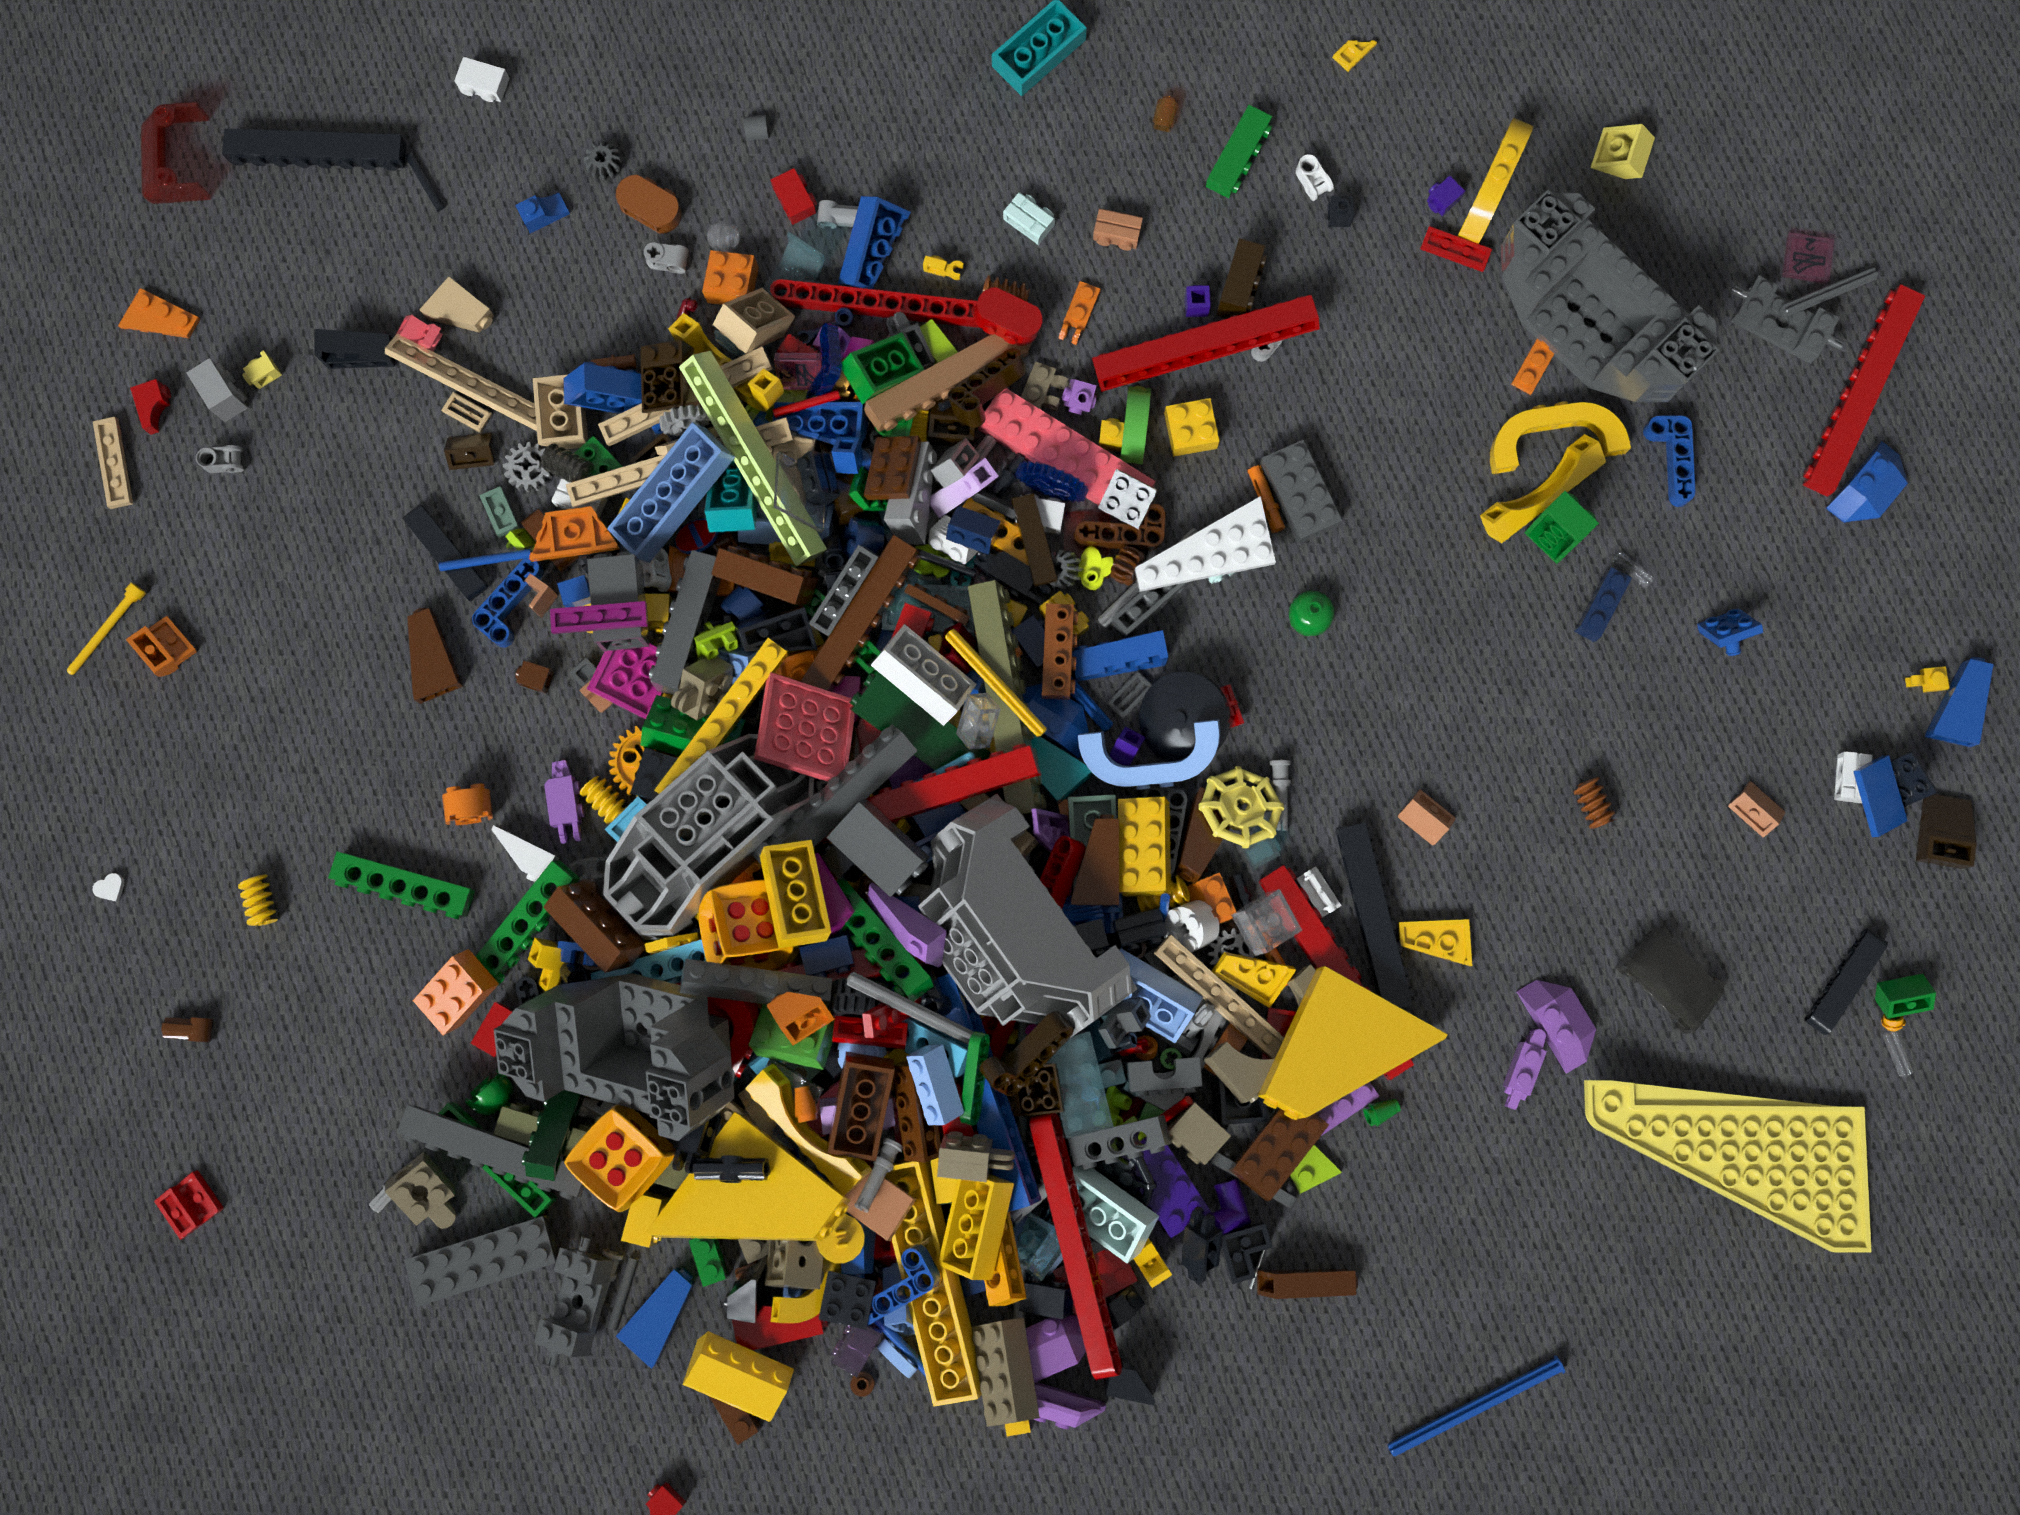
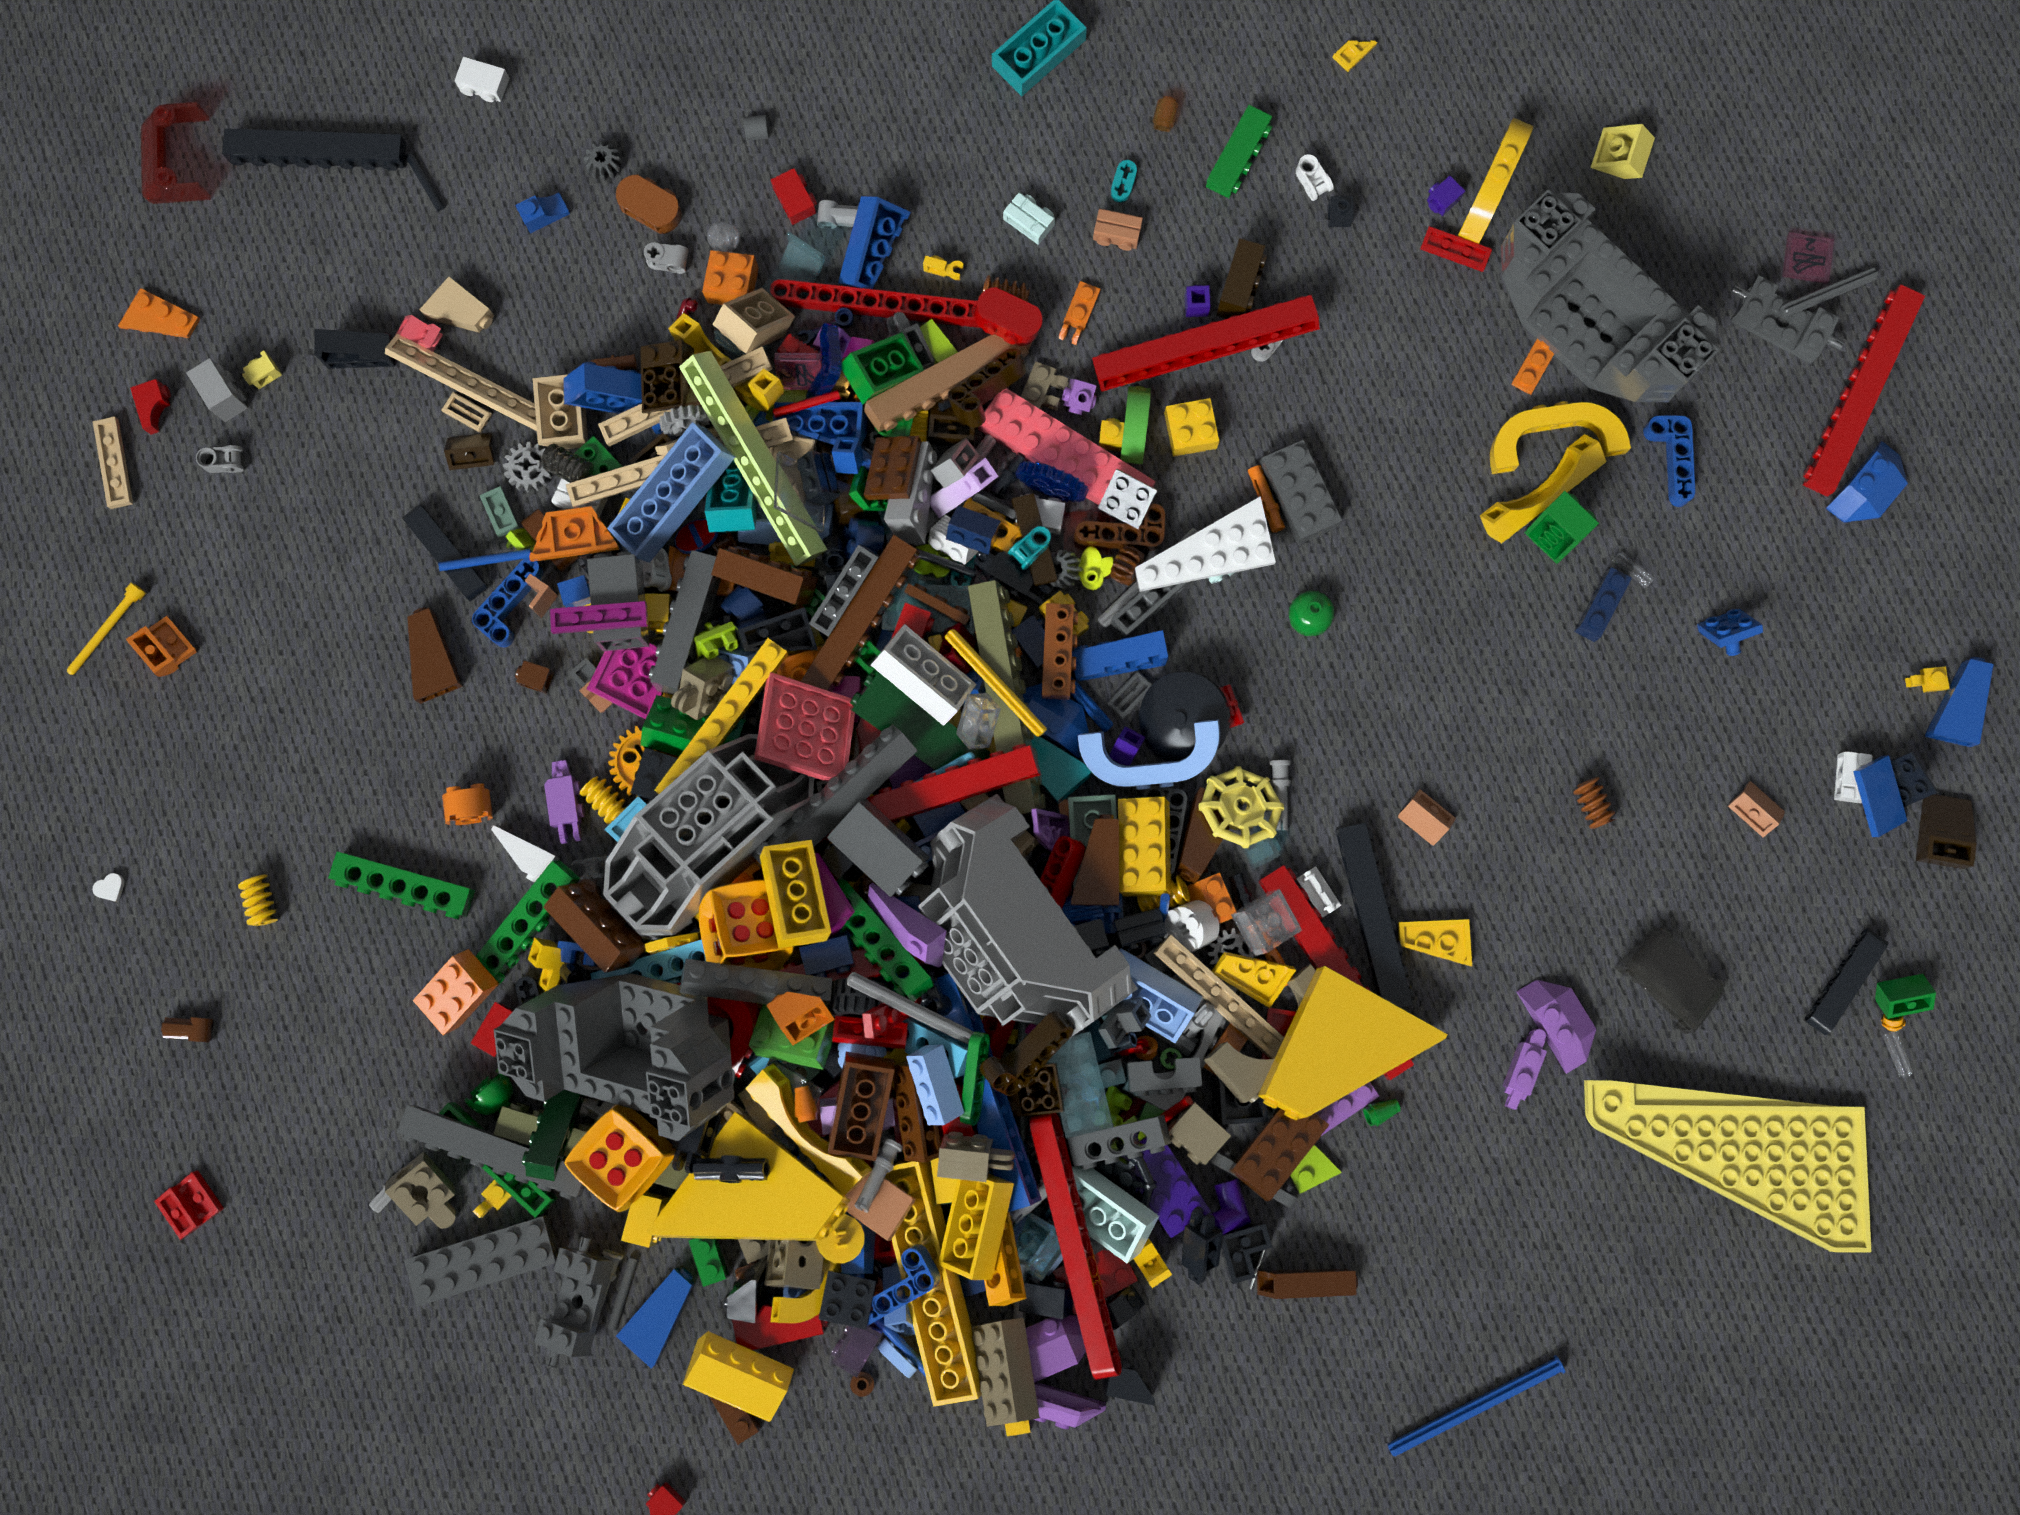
none -> yellow plate [473,1180,512,1218]
none -> teal piece [1008,526,1051,570]
none -> teal beam [1111,160,1137,203]

